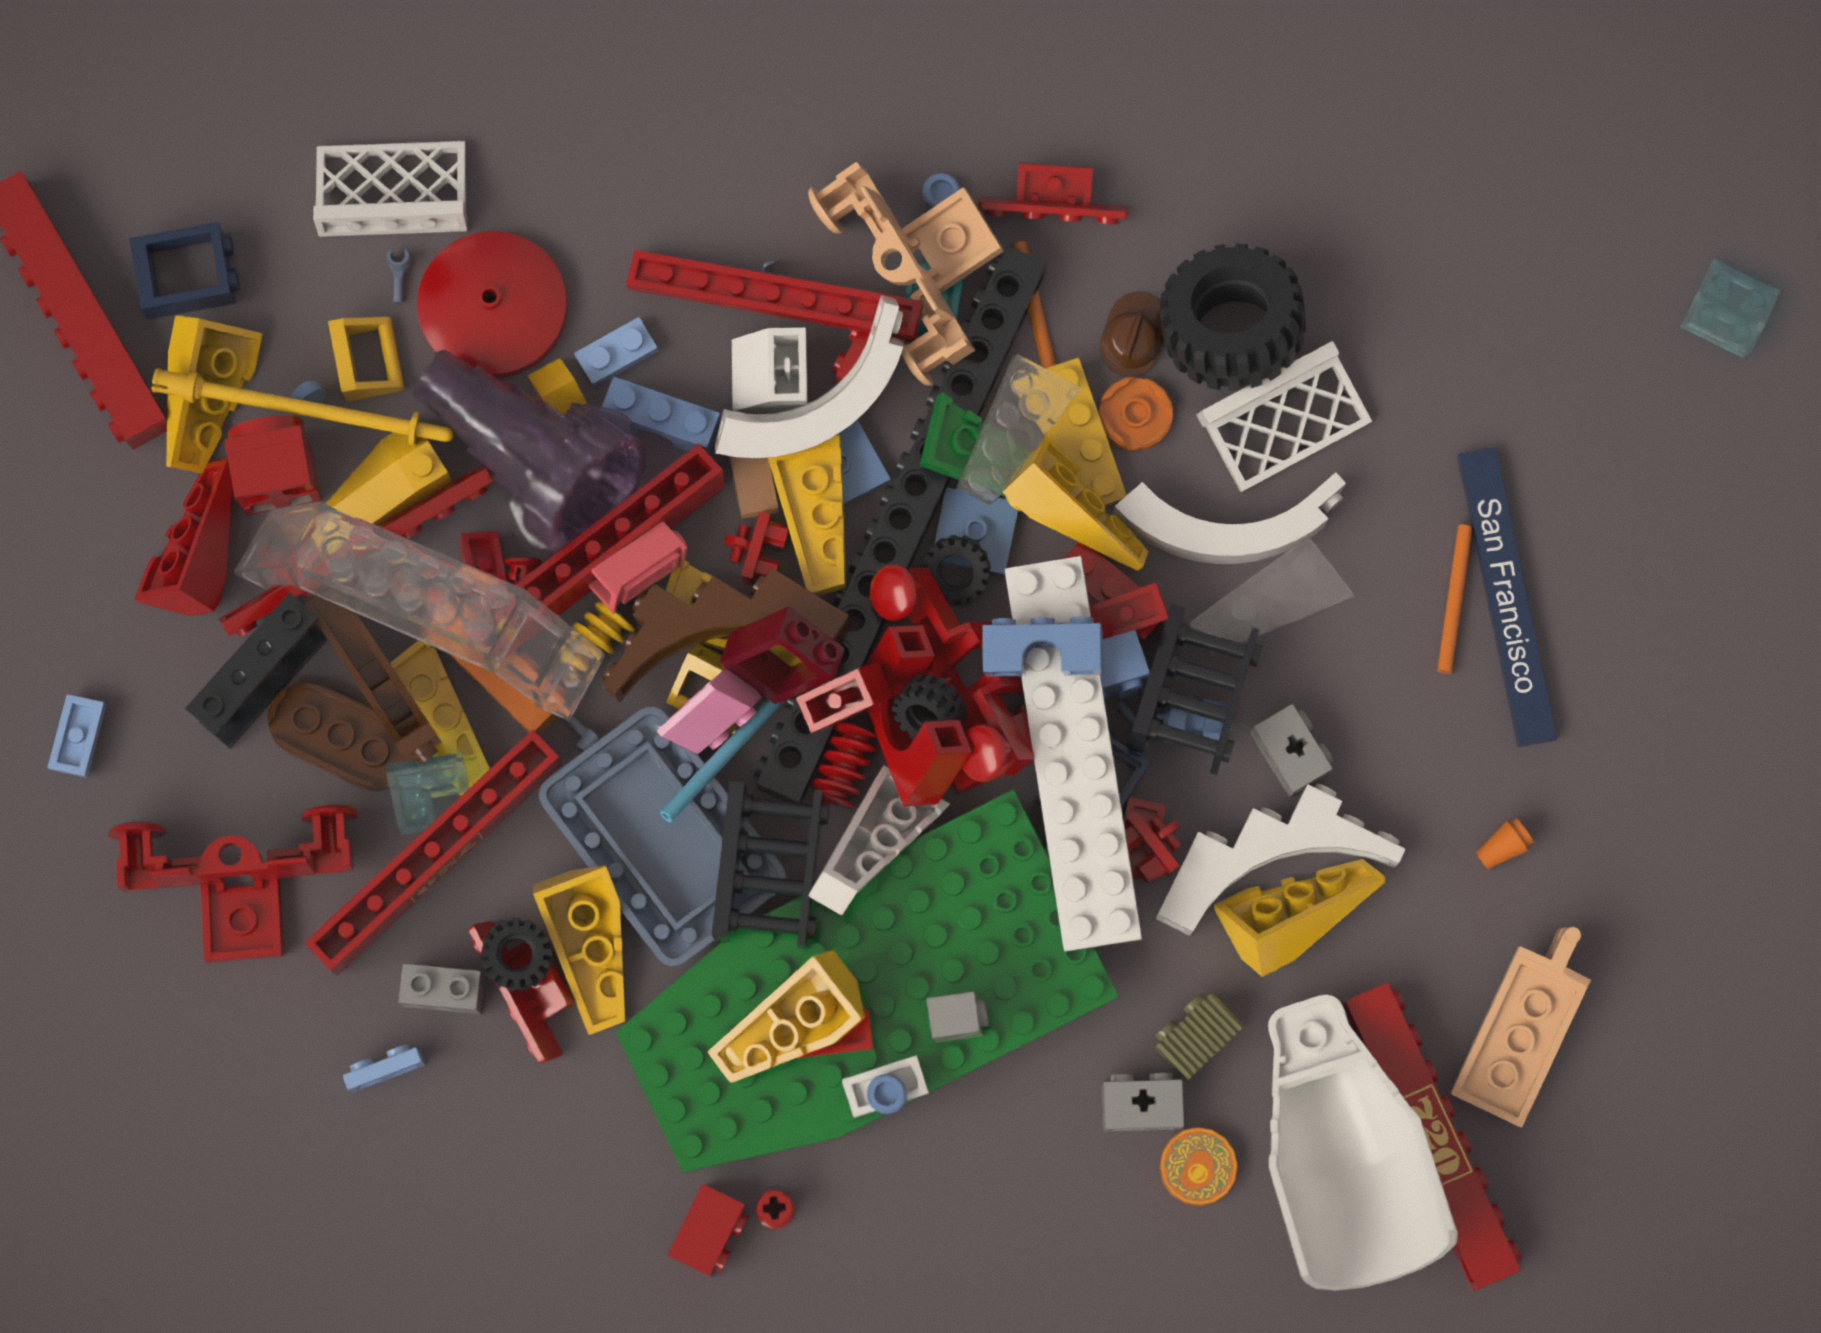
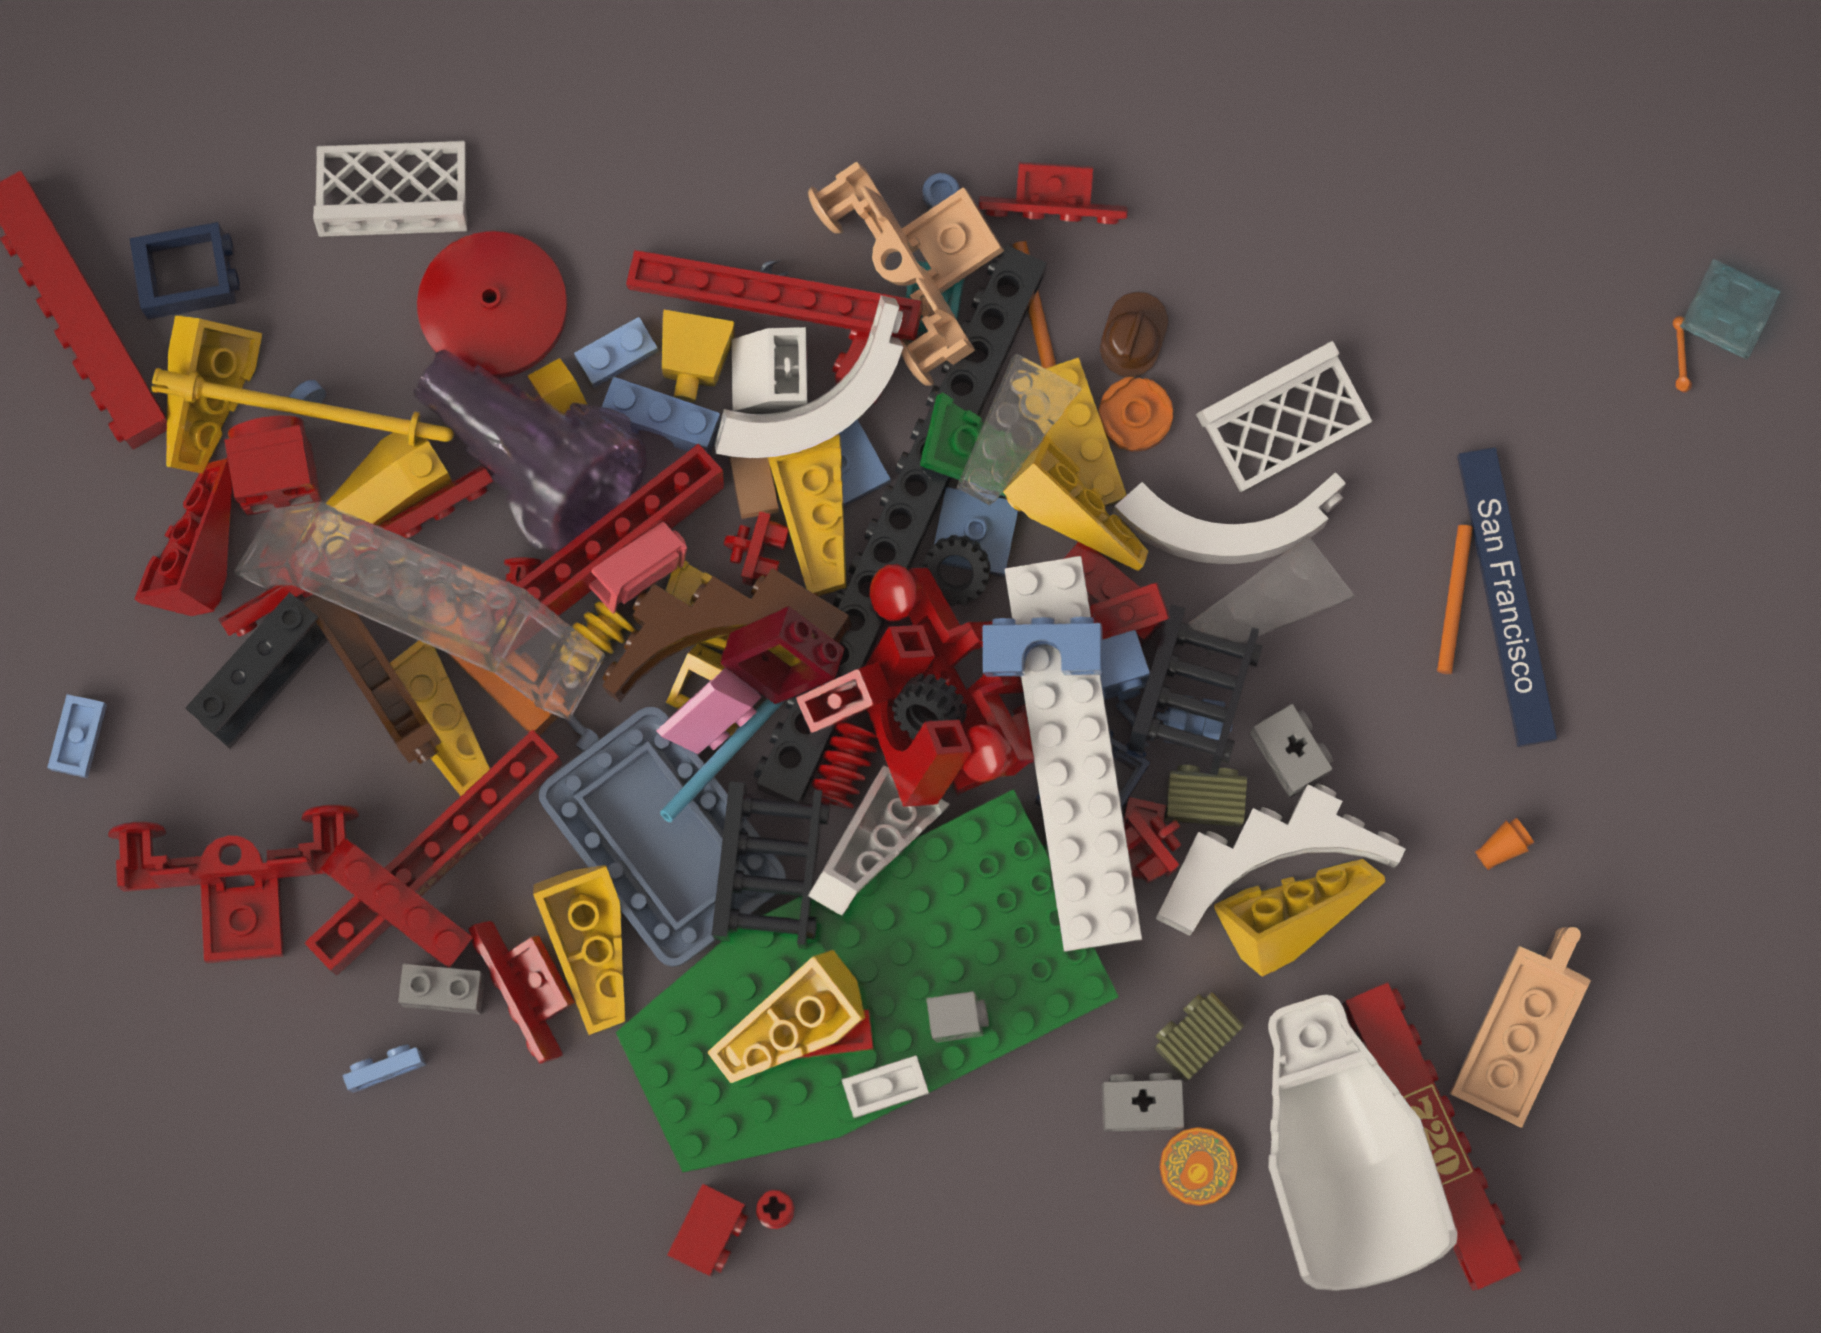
reddish brown tile [267,681,412,791] -> none
yellow tile [328,317,405,402] -> none
clear light blue plate [386,752,469,835] -> none
sand blue hand [387,249,411,303] -> none
red plate [459,531,508,605] -> none
black tyre [481,918,552,992] -> none
medium blue tile [867,1074,907,1114] -> none
black tyre [1160,243,1306,391] -> none
none -> red arch [320,839,473,968]
none -> yellow torso [662,309,735,403]
none -> olive brick [1165,765,1247,827]
none -> orange hinge [1672,316,1692,392]

